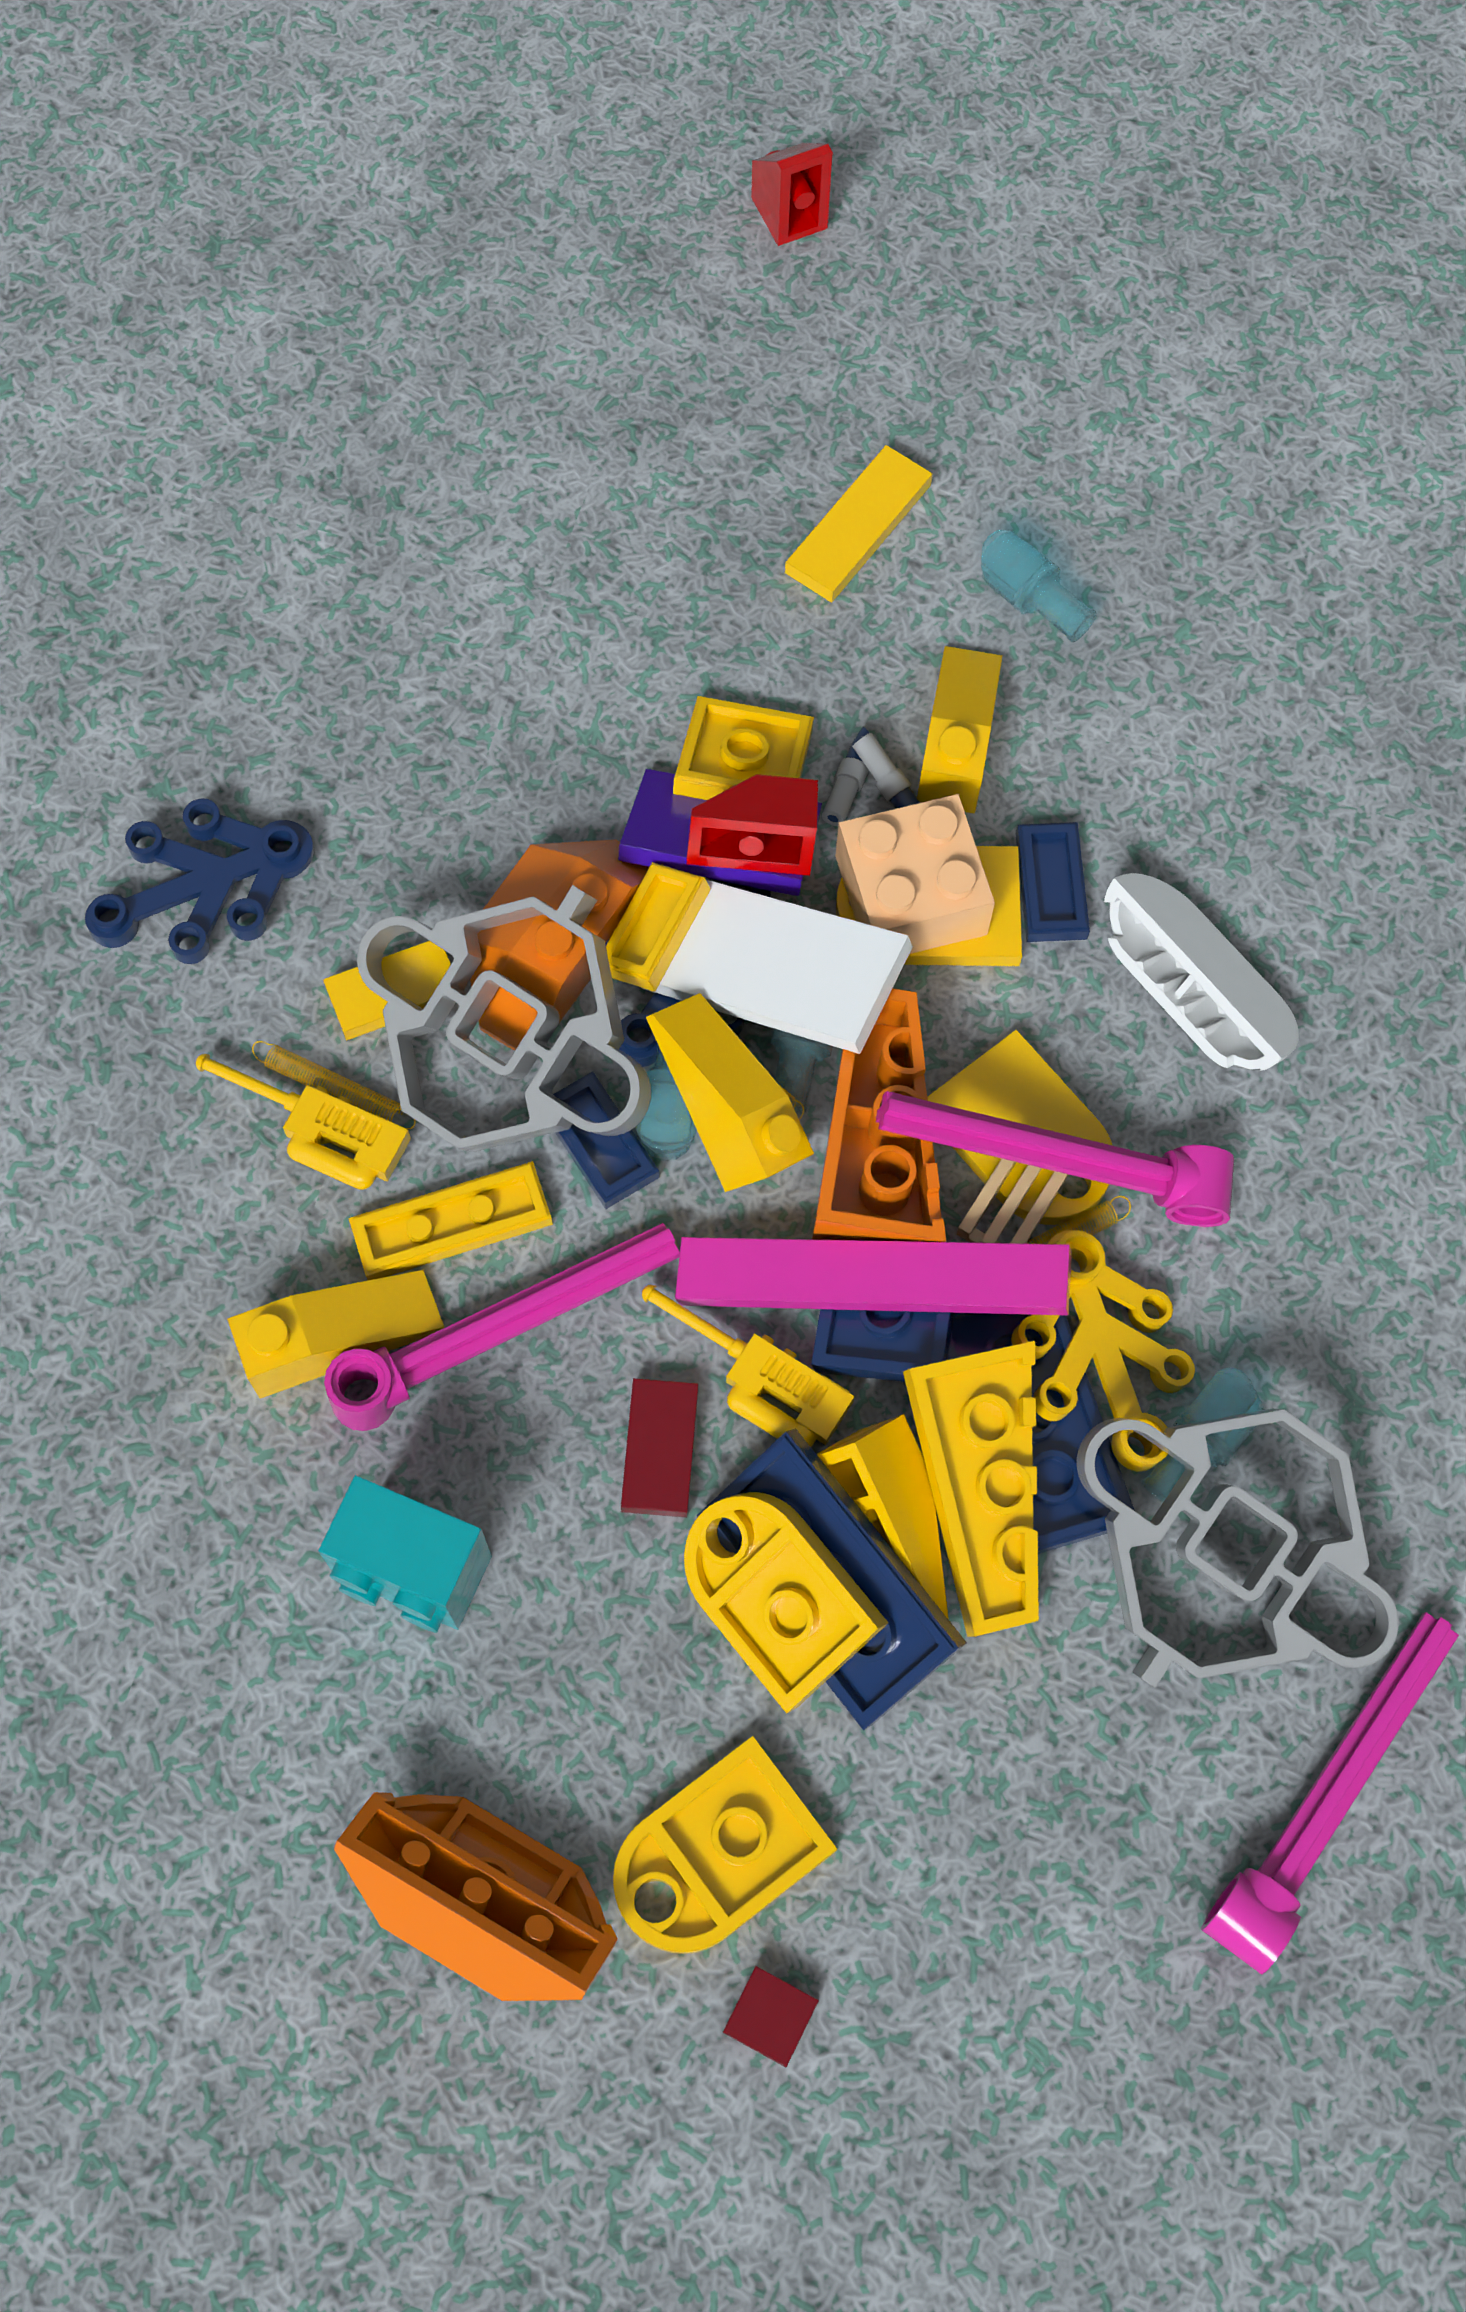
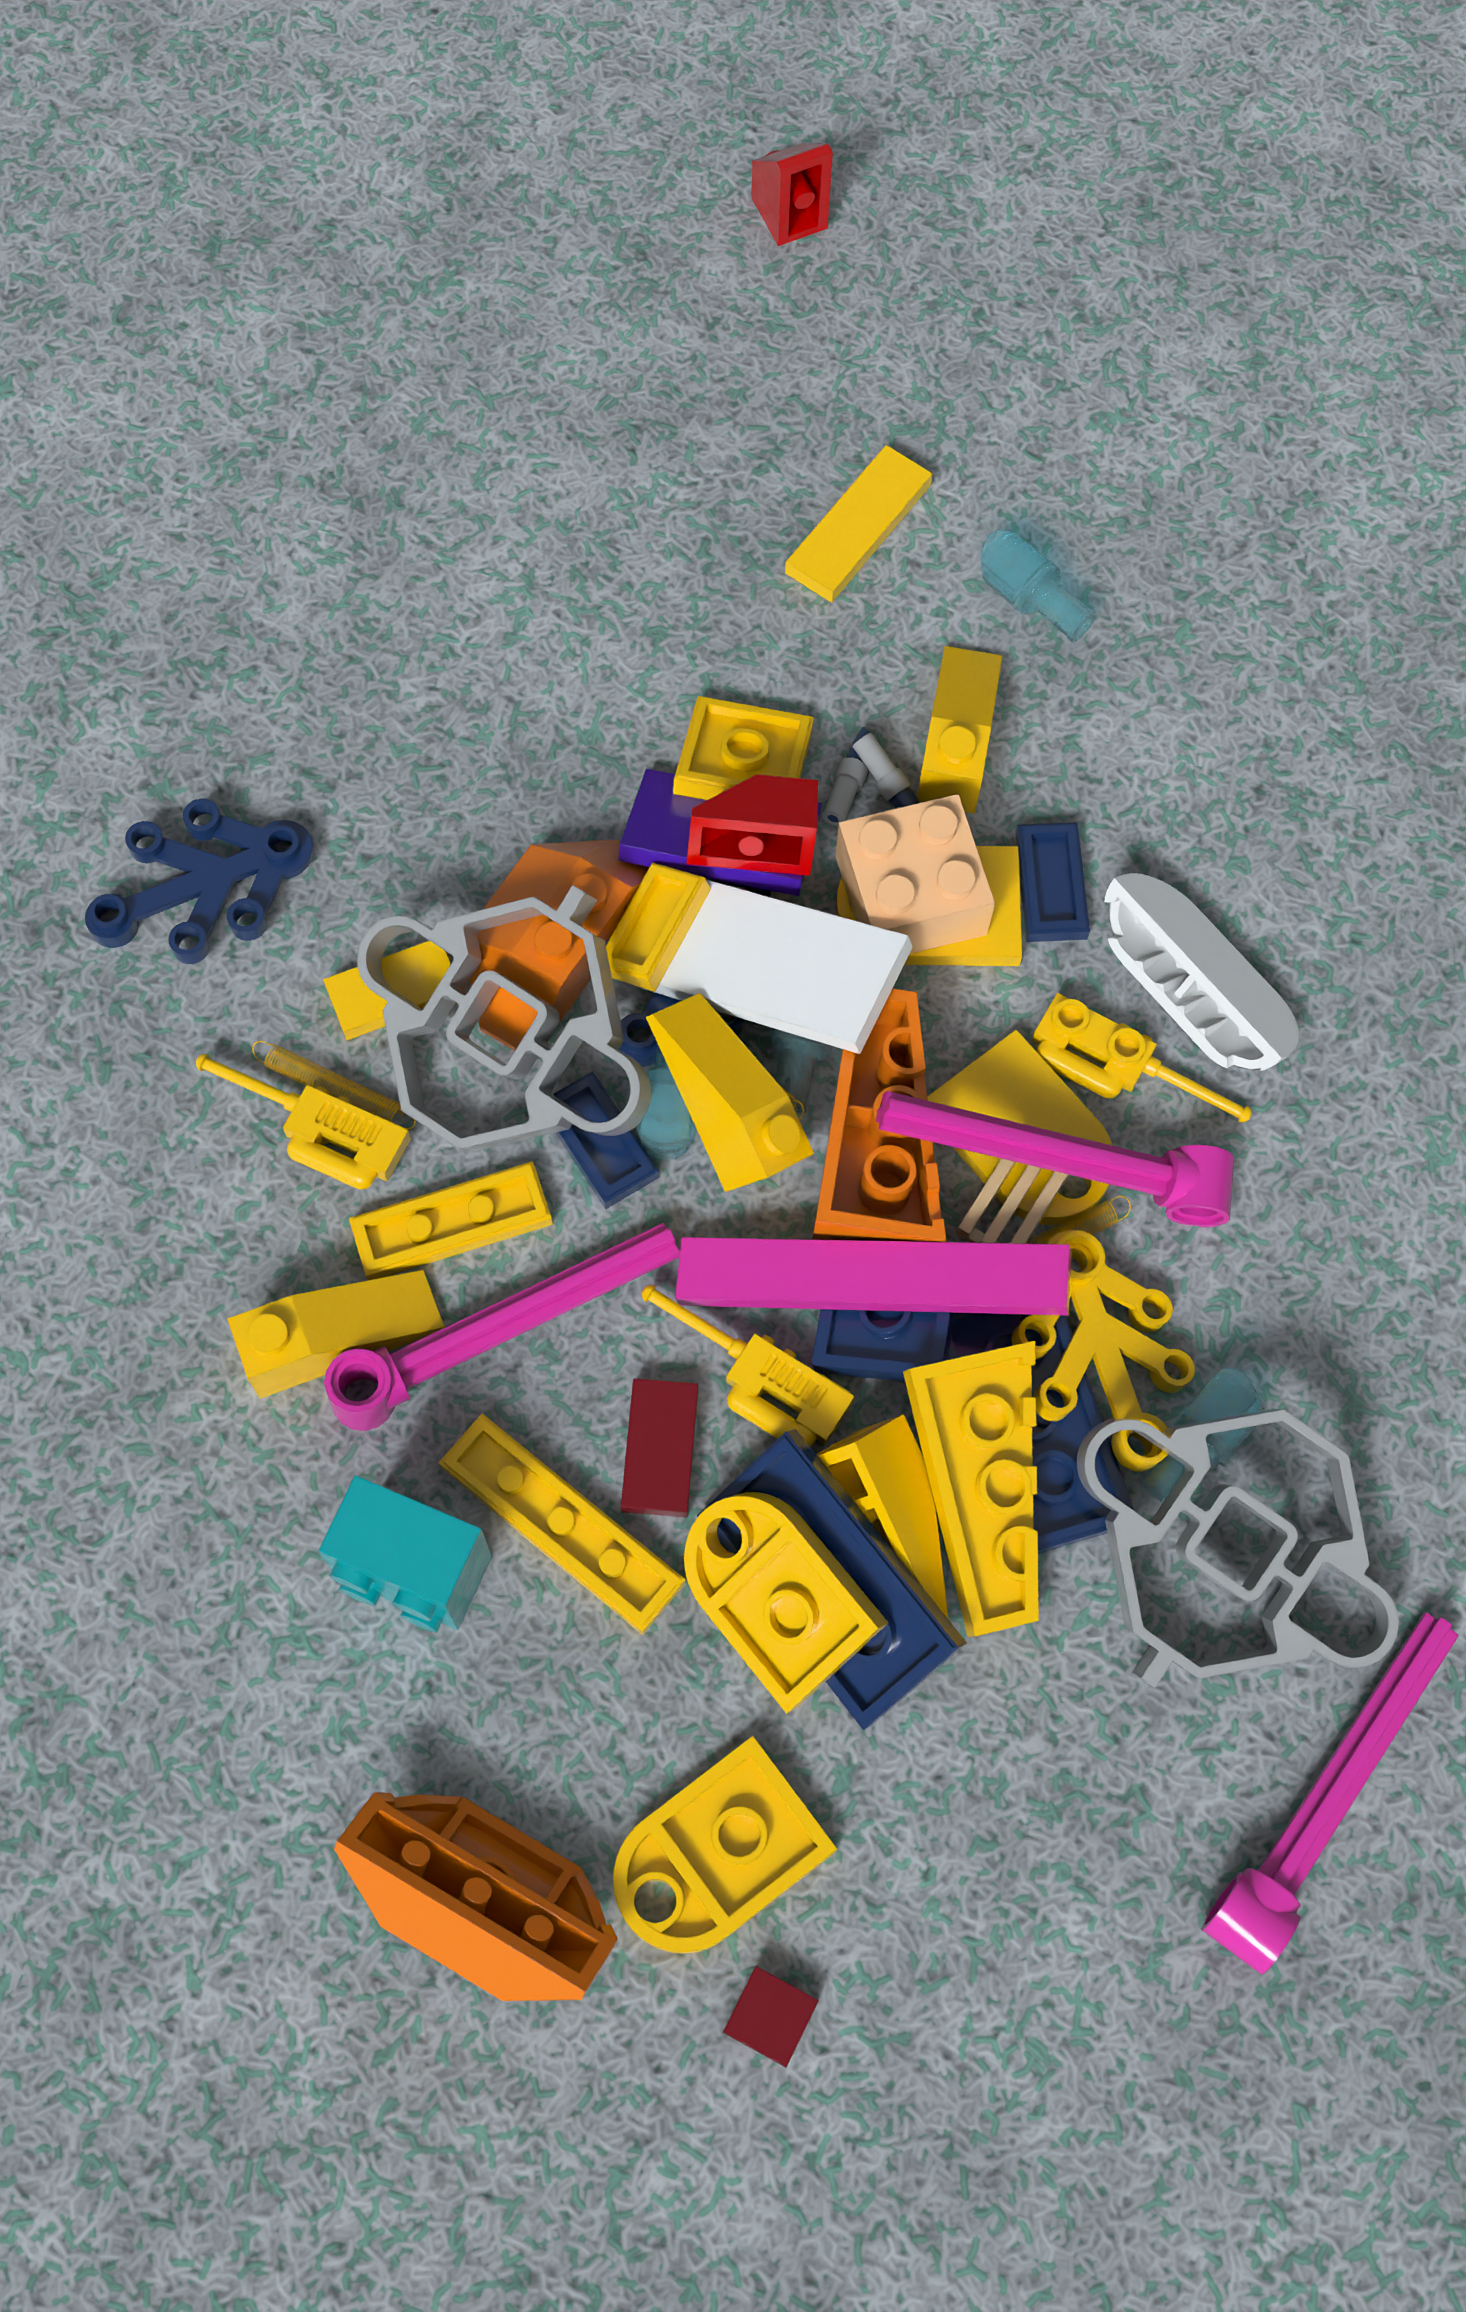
none -> yellow tile [438,1413,686,1635]
none -> yellow piece [1032,992,1252,1123]

